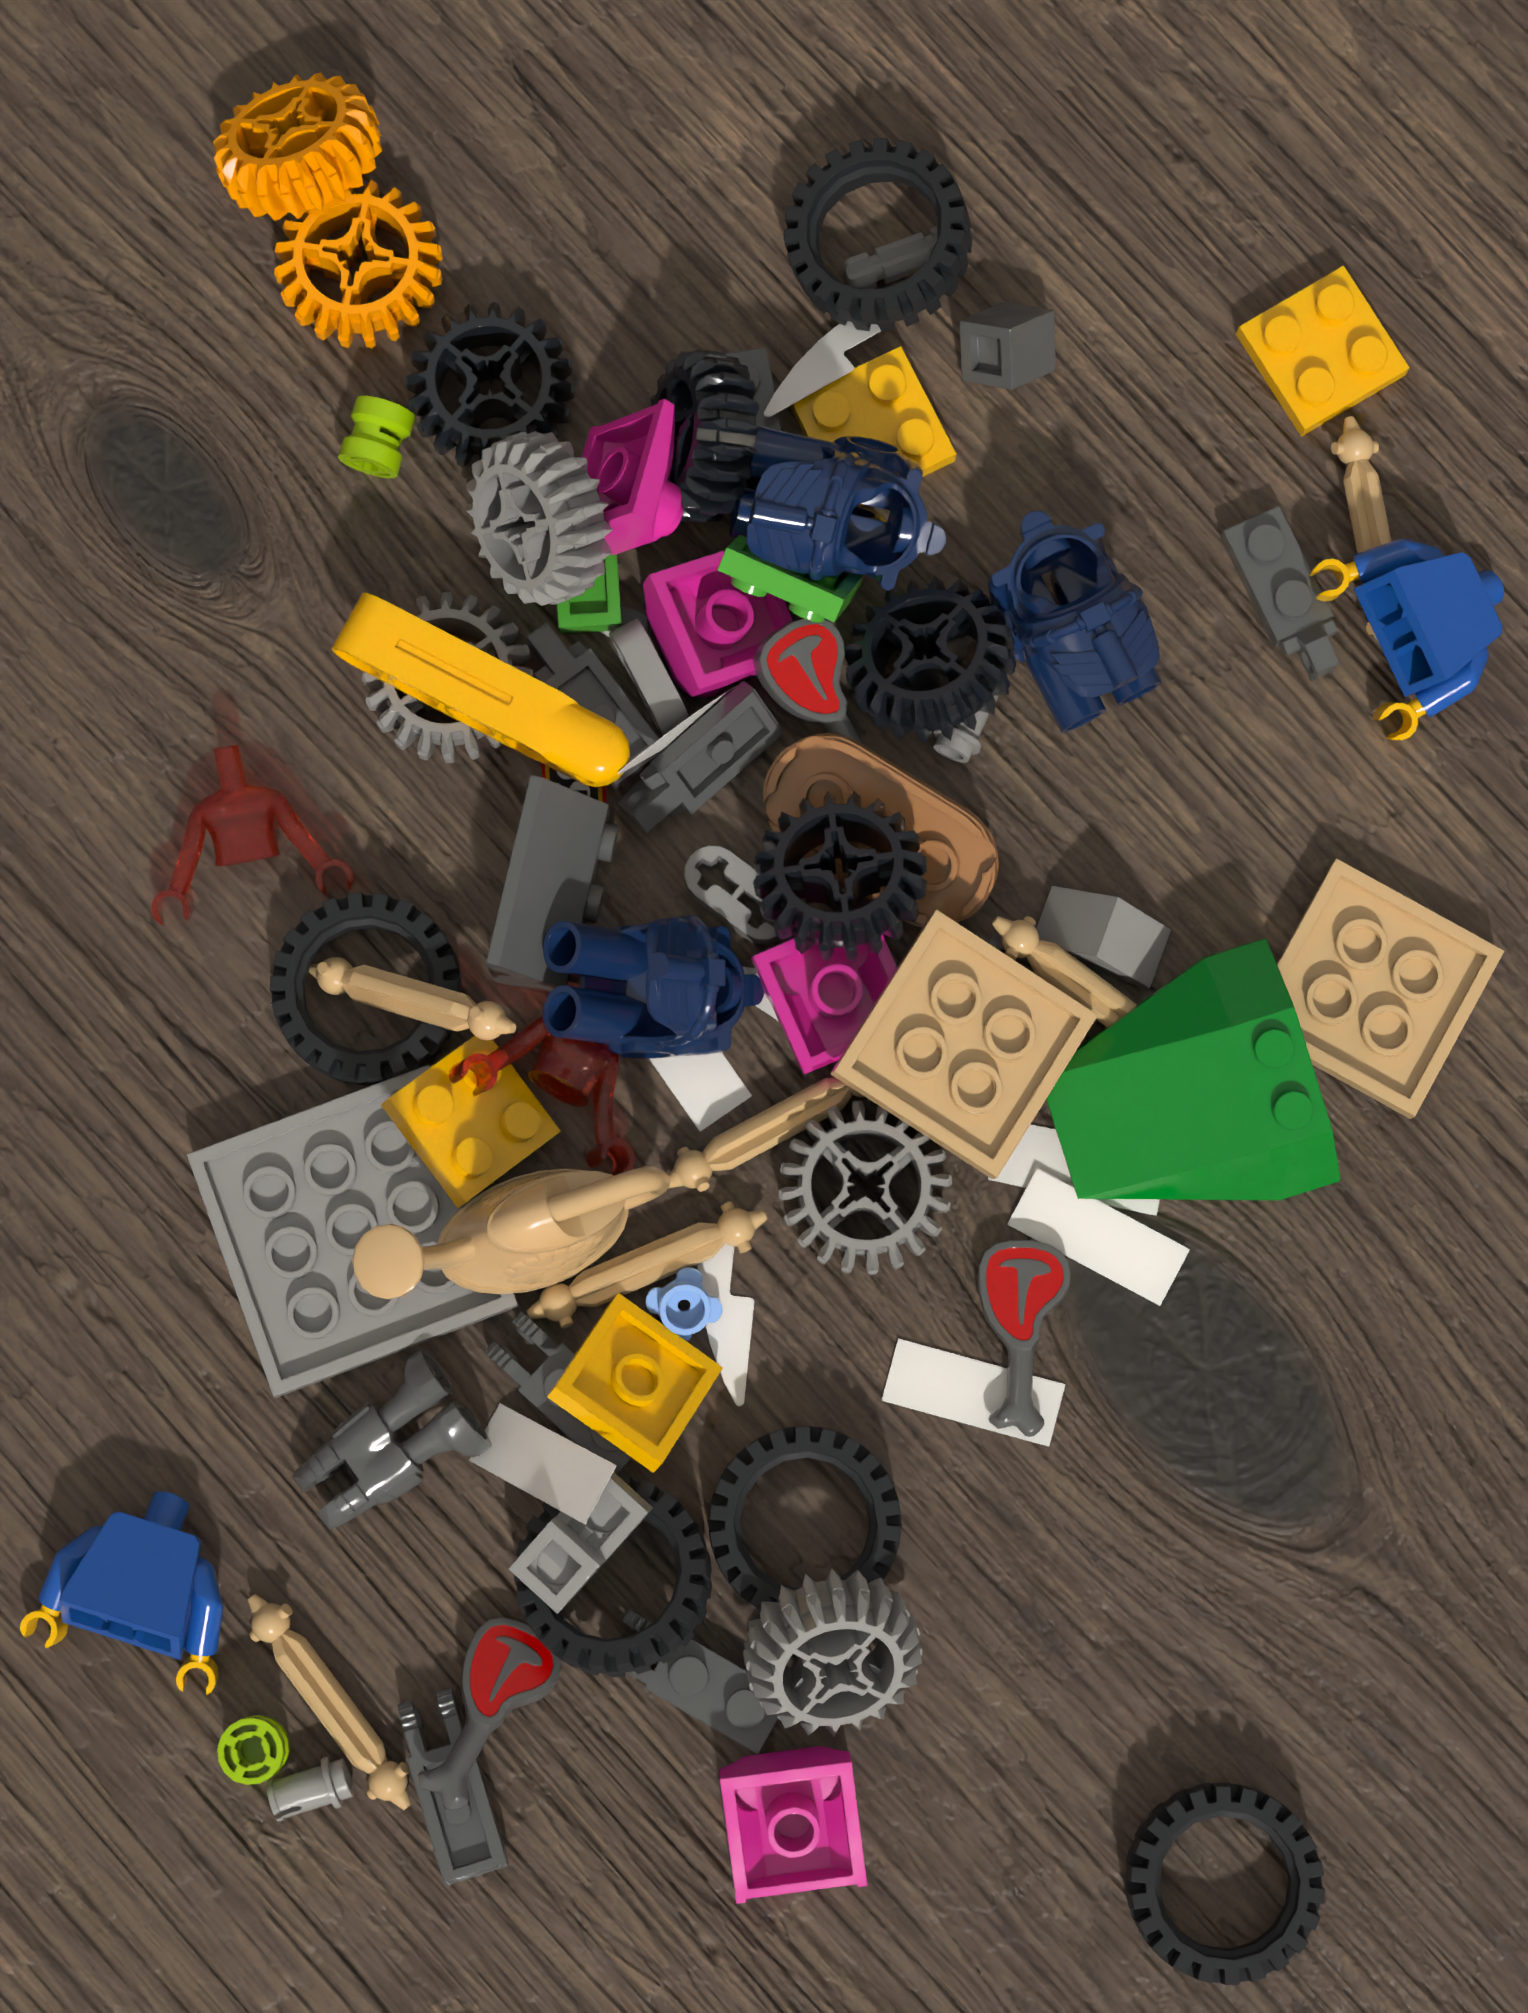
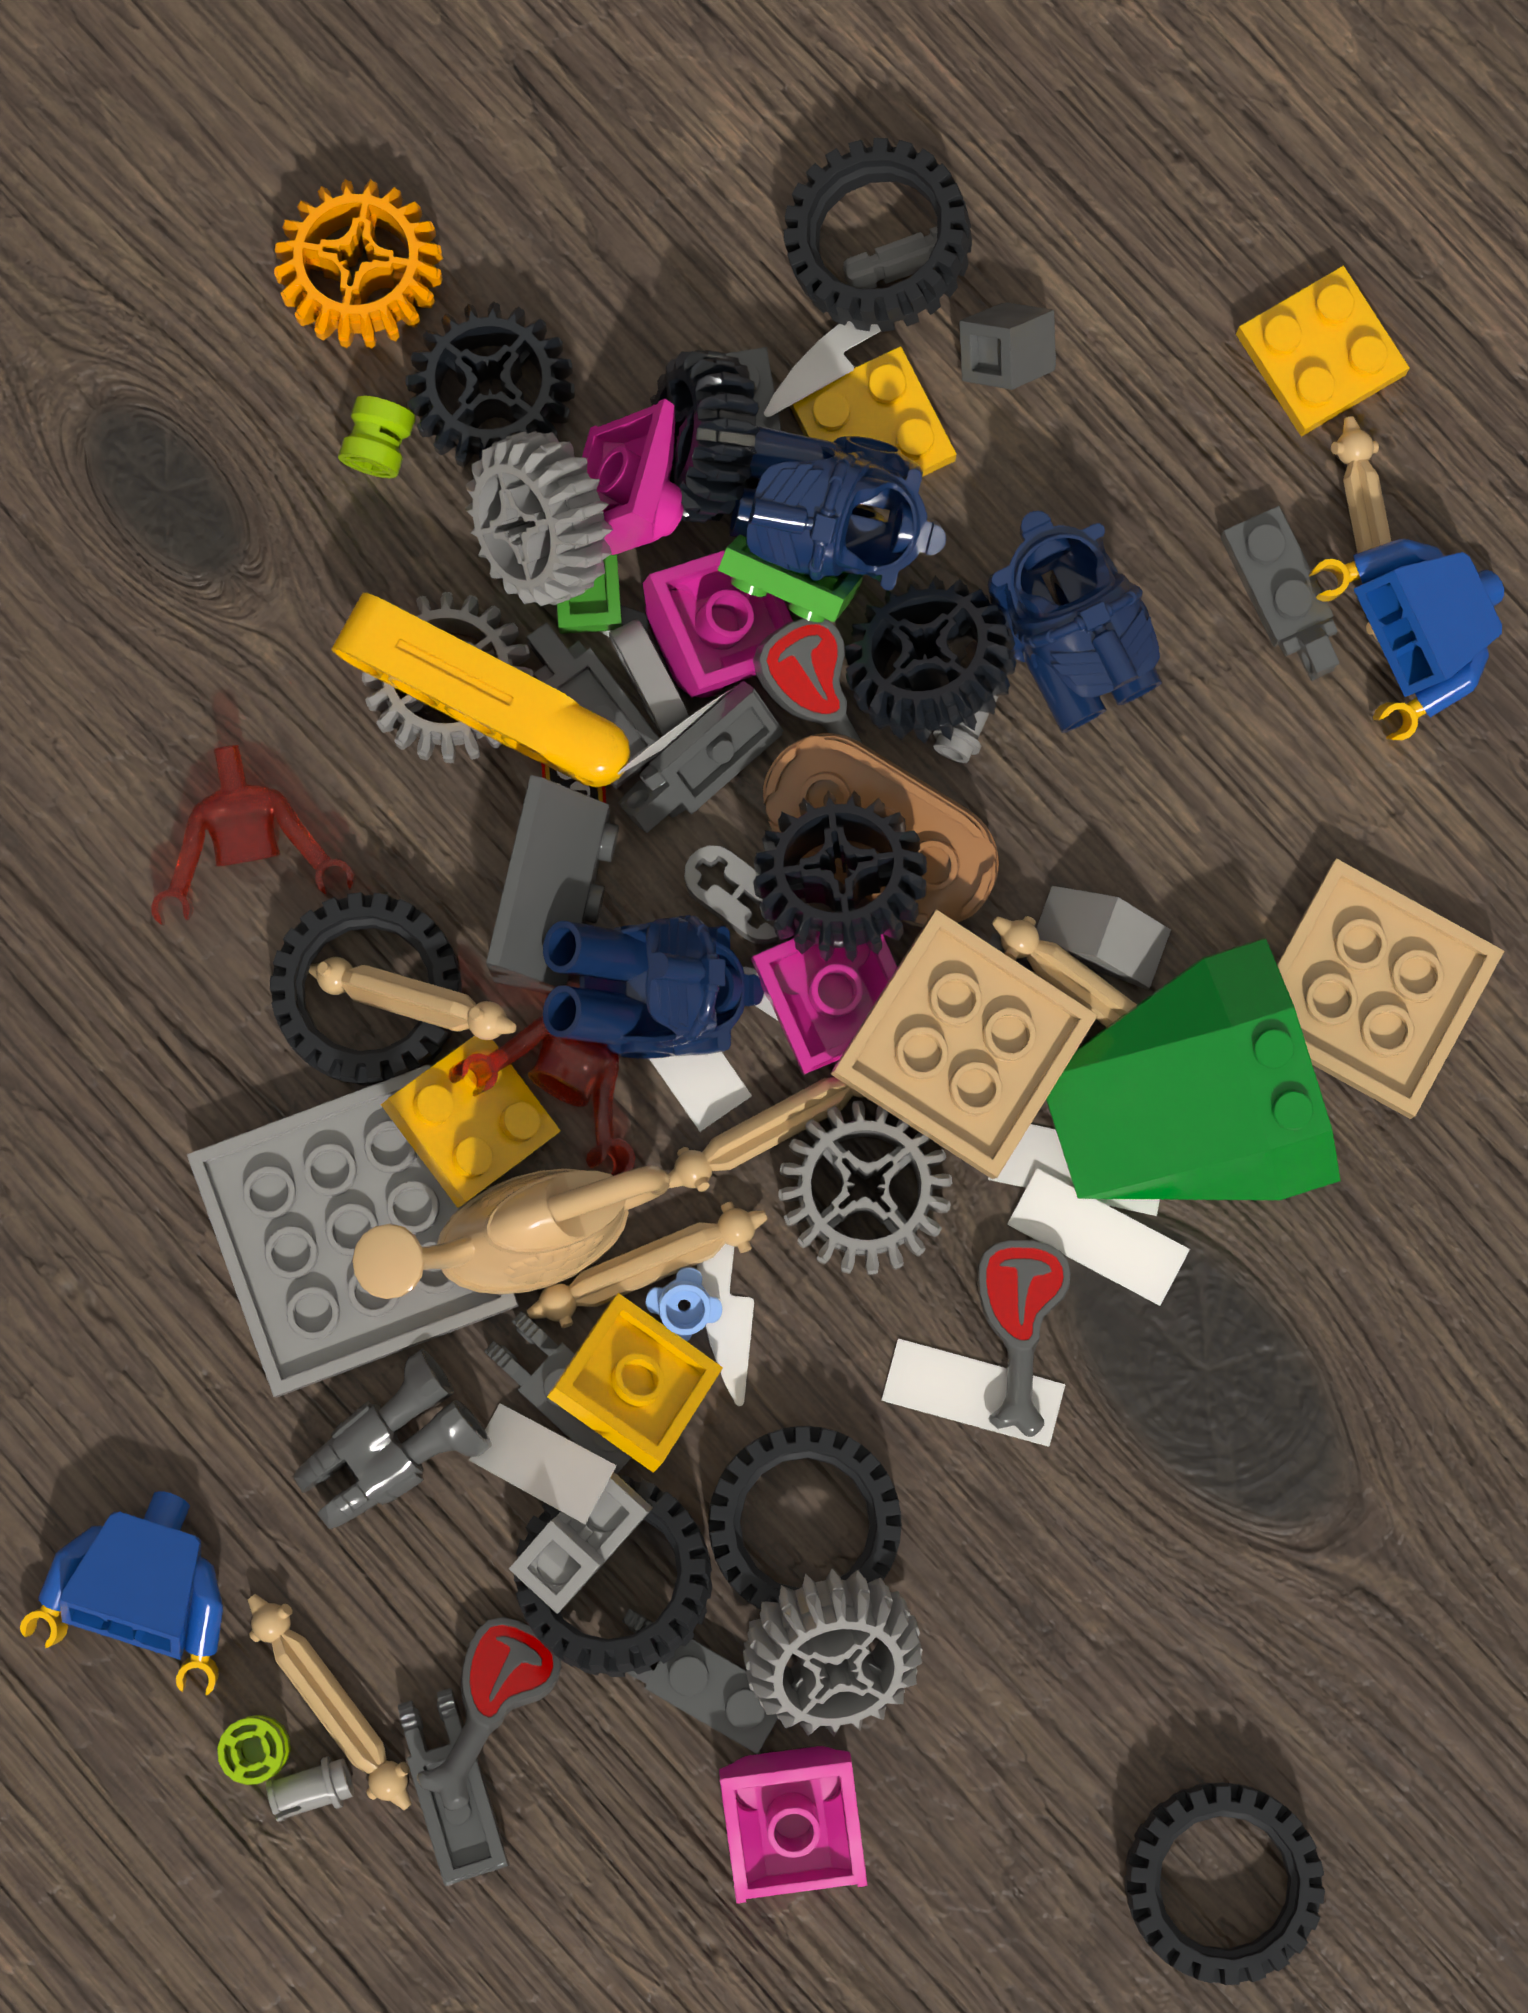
light orange gear [213,72,382,221] -> none

